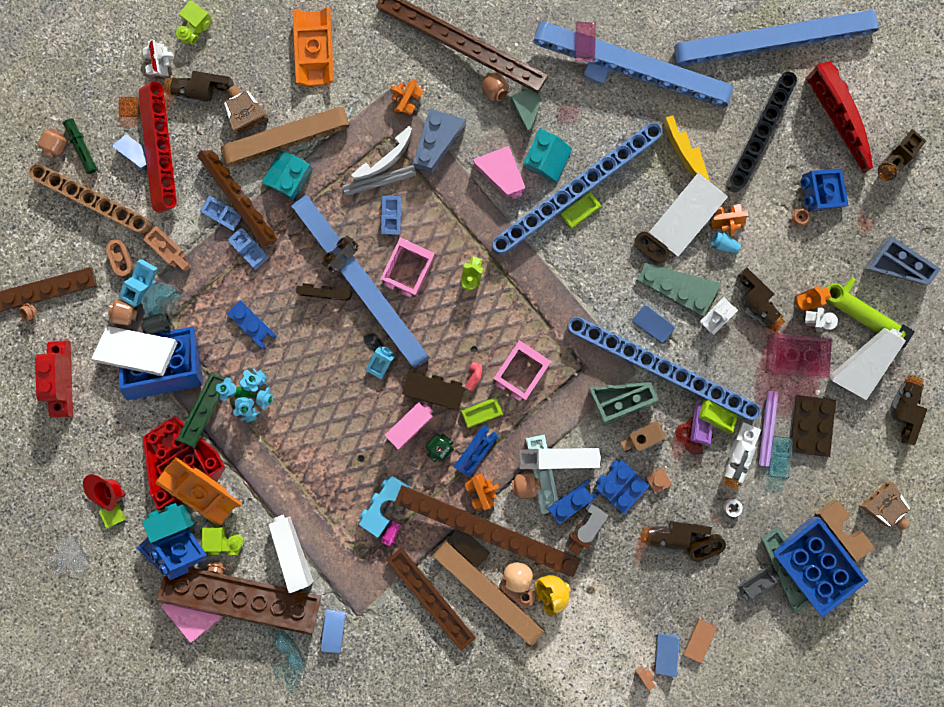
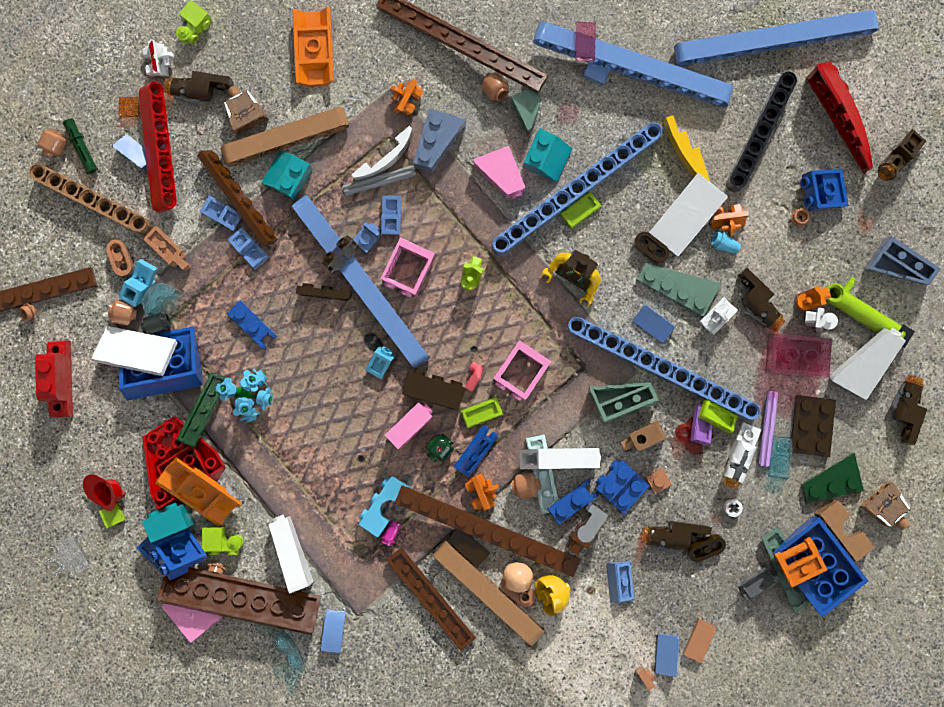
none -> medium blue bracket [352,222,381,254]
none -> torso [540,250,601,308]
none -> medium blue slope [607,561,634,603]
none -> orange plate [774,537,827,587]
none -> dark green wing [801,453,864,503]

